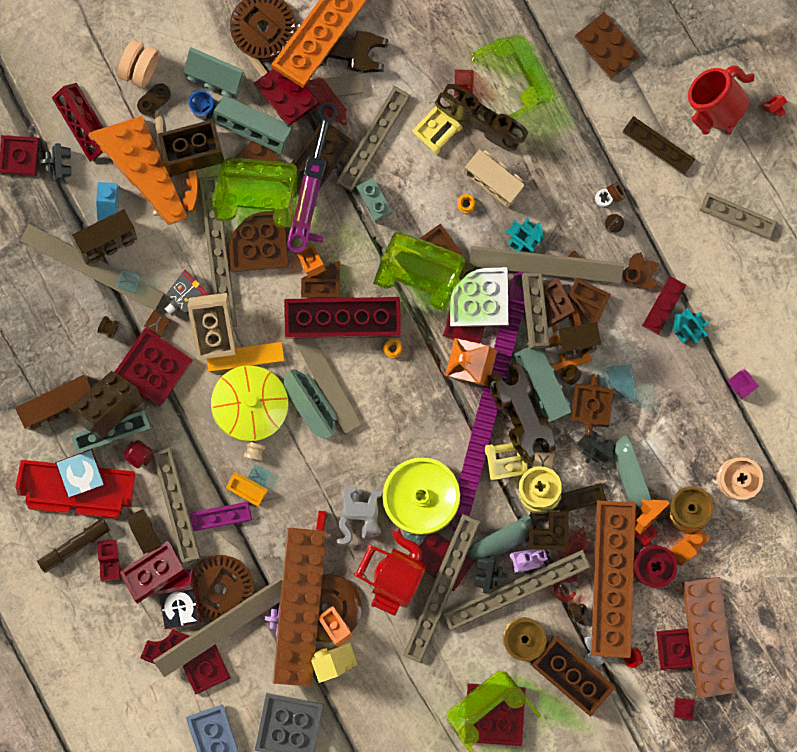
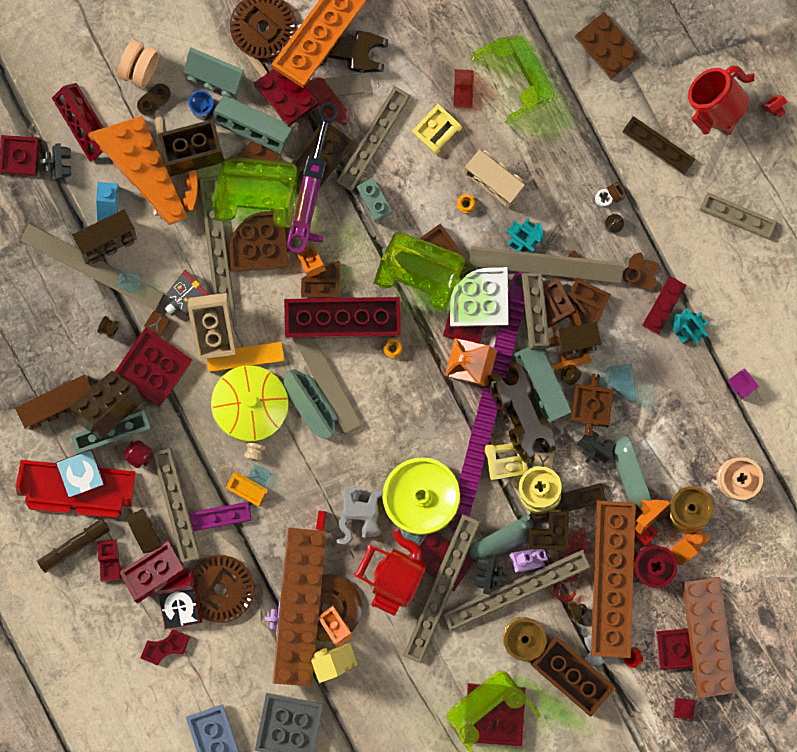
dark tan tile [153,576,283,677] -> none
dark red tile [183,644,231,695] -> none
dark brown piece [435,84,528,151] -> none

